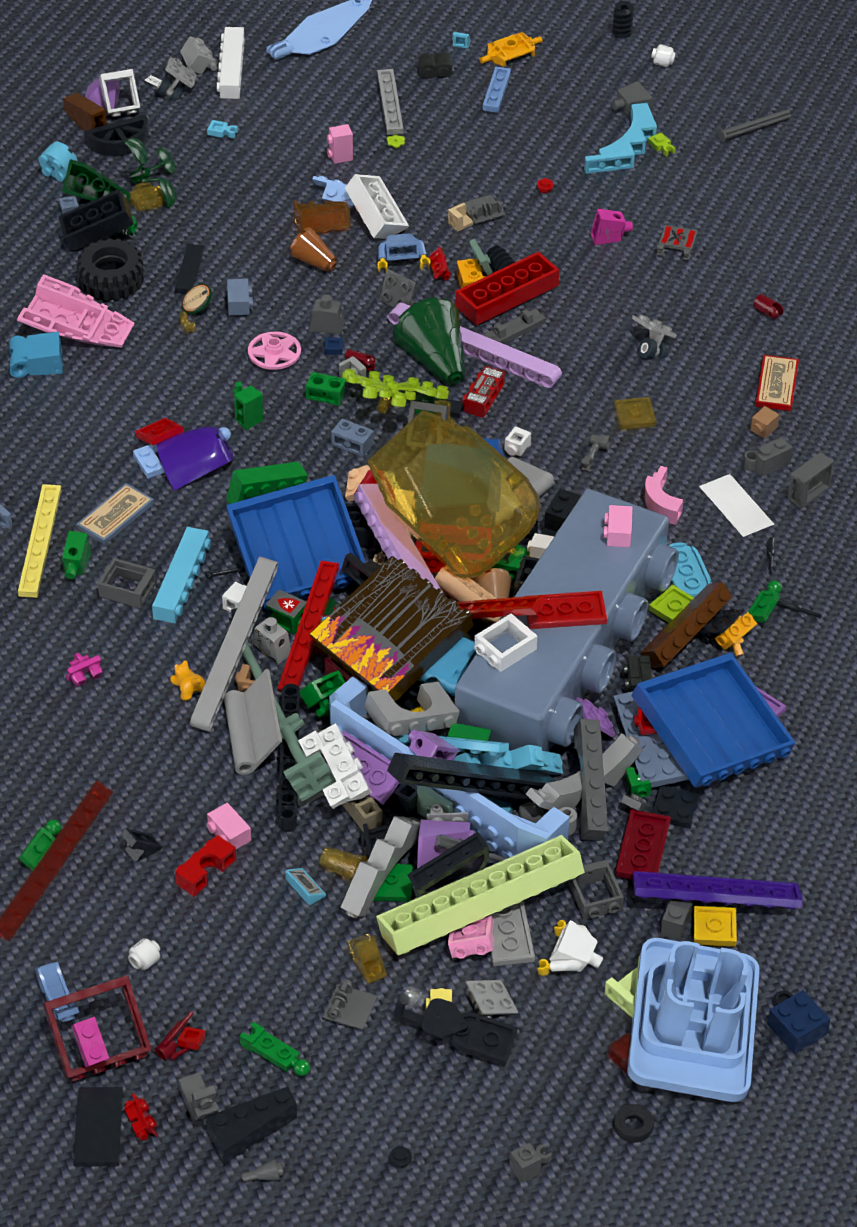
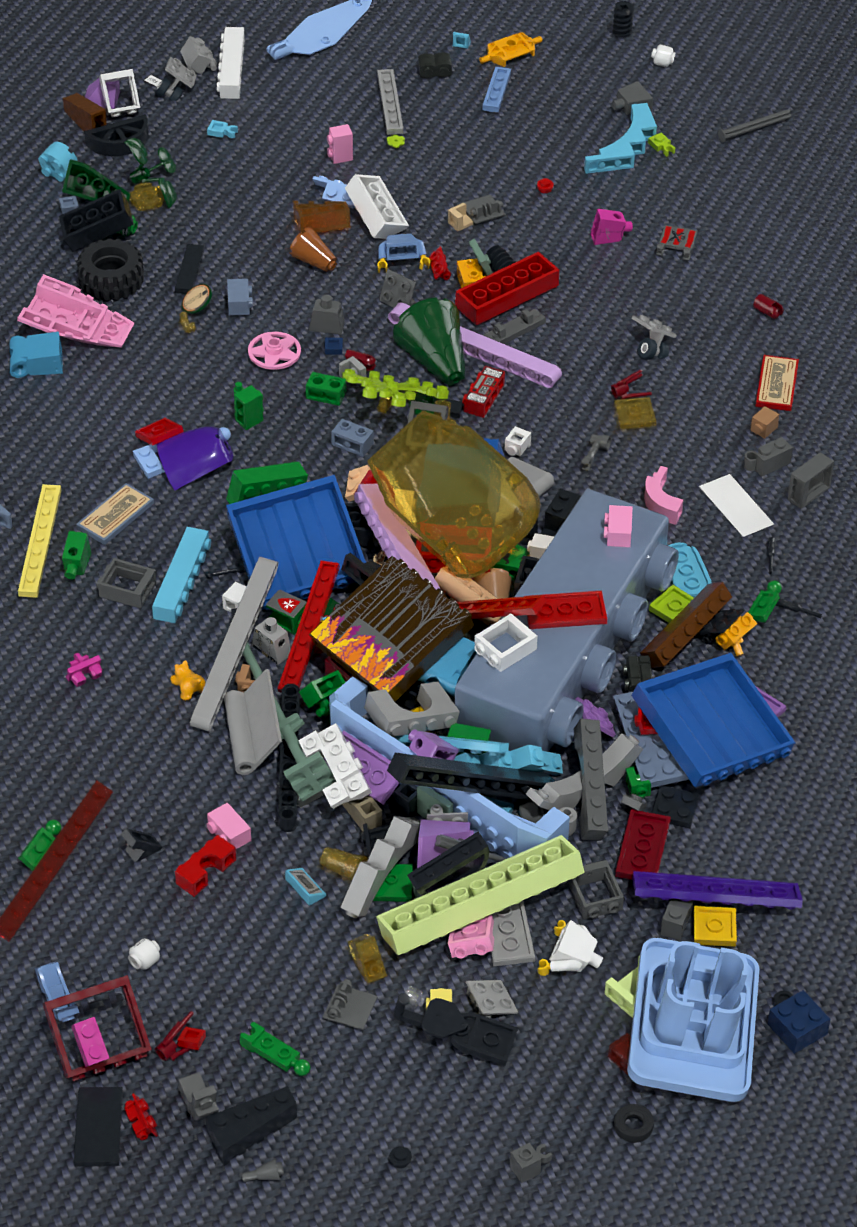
none -> dark red plant [611,370,652,400]

